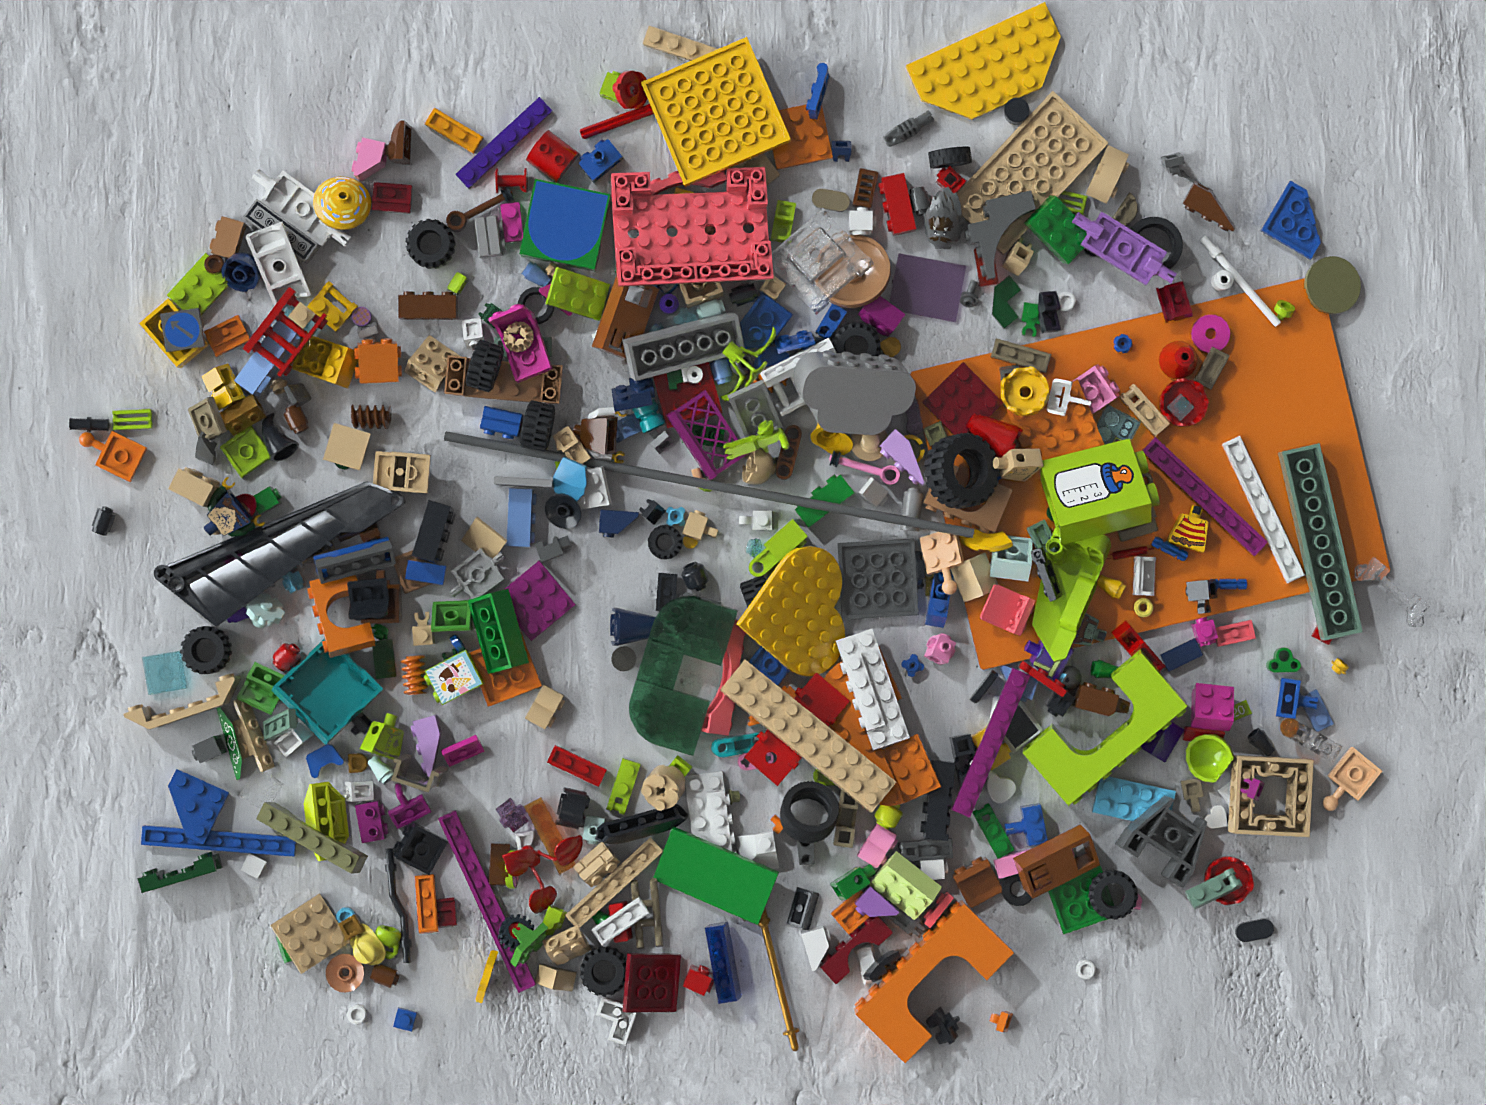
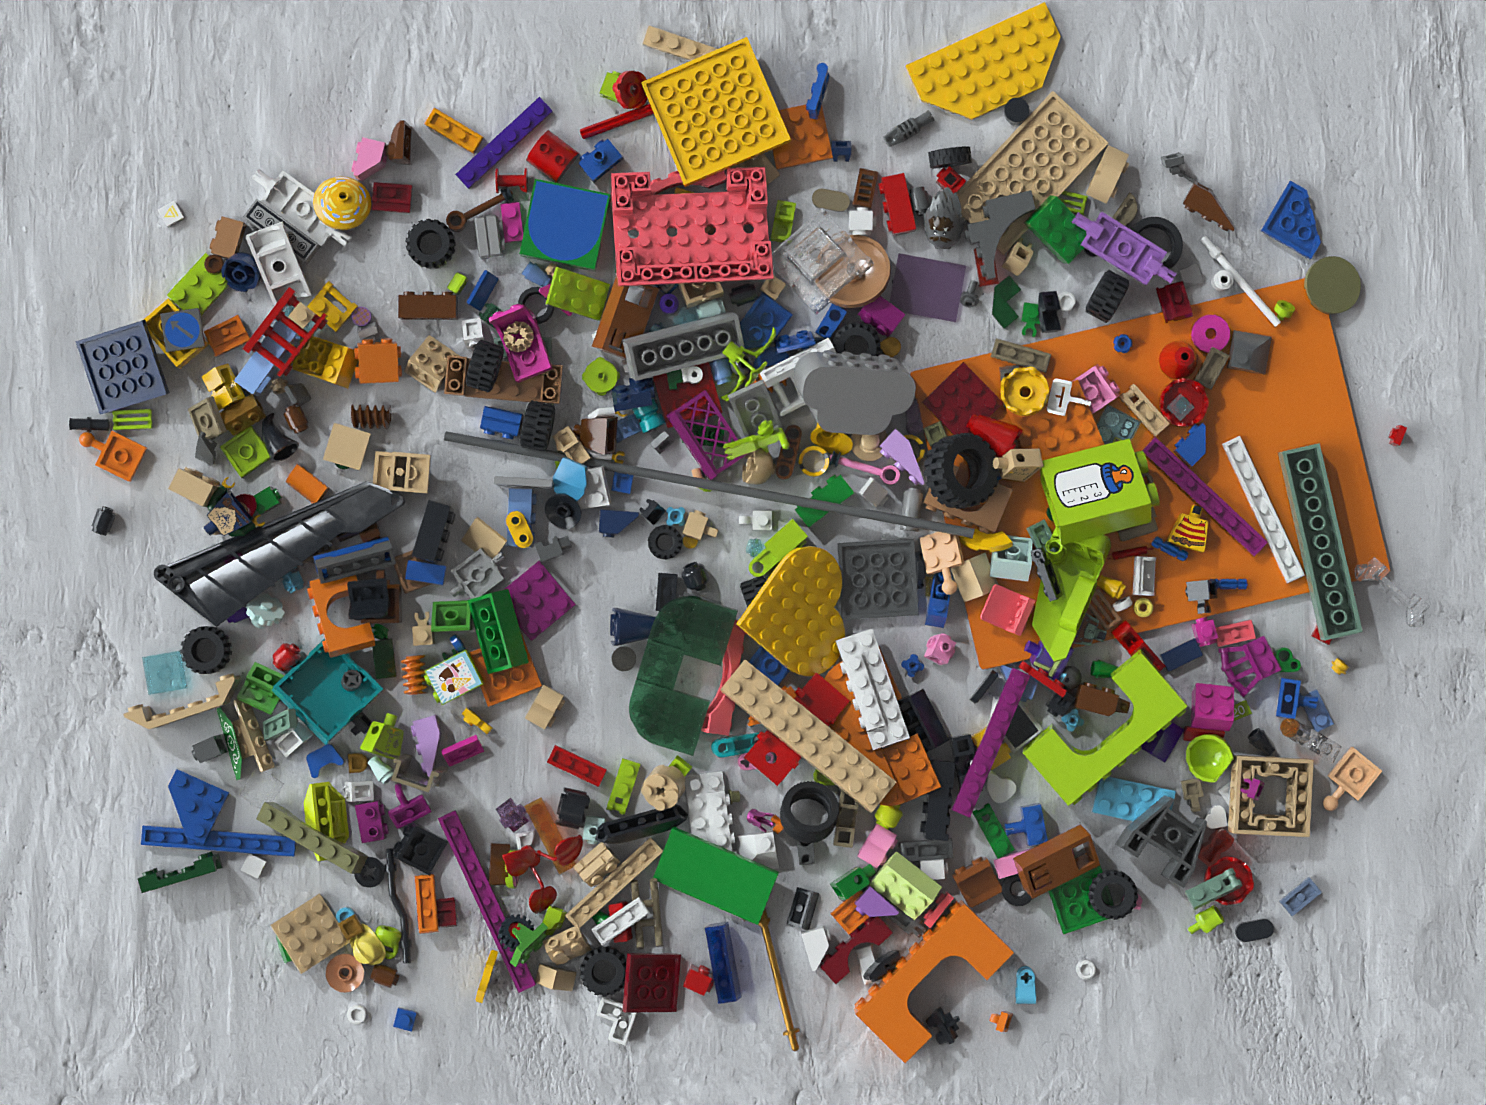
none -> dark blue plate [75,320,170,415]
none -> white tile [158,201,184,227]
none -> orange brick [286,464,330,504]
none -> dark grey wheel [341,670,362,691]
none -> black gear [354,857,385,888]
none -> yellow plate [462,707,493,734]
none -> blue slope [467,270,499,311]
none -> yellow plate [506,511,534,548]
none -> lime piece [582,357,620,396]
none -> blue plate [611,472,634,494]
none -> flat silver piece [747,809,774,833]
none -> yellow piece [798,446,829,477]
none -> black slope [897,689,949,752]
none -> medium azure piece [1015,966,1036,1004]
none -> medium azure plate [1061,709,1084,732]
none -> black tyre [1086,270,1129,323]
none -> medium nougat tile [1088,589,1122,631]
none -> white tile [1112,596,1133,612]
none -> blue slope [1173,423,1206,467]
none -> lime piece [1188,905,1225,934]
none -> clear red brick [1198,828,1234,867]
none -> magenta plate [1218,635,1282,698]
none -> dark grey slope [1227,330,1272,375]
none -> sand blue plate [1279,877,1322,917]
none -> red plate [1388,425,1407,446]

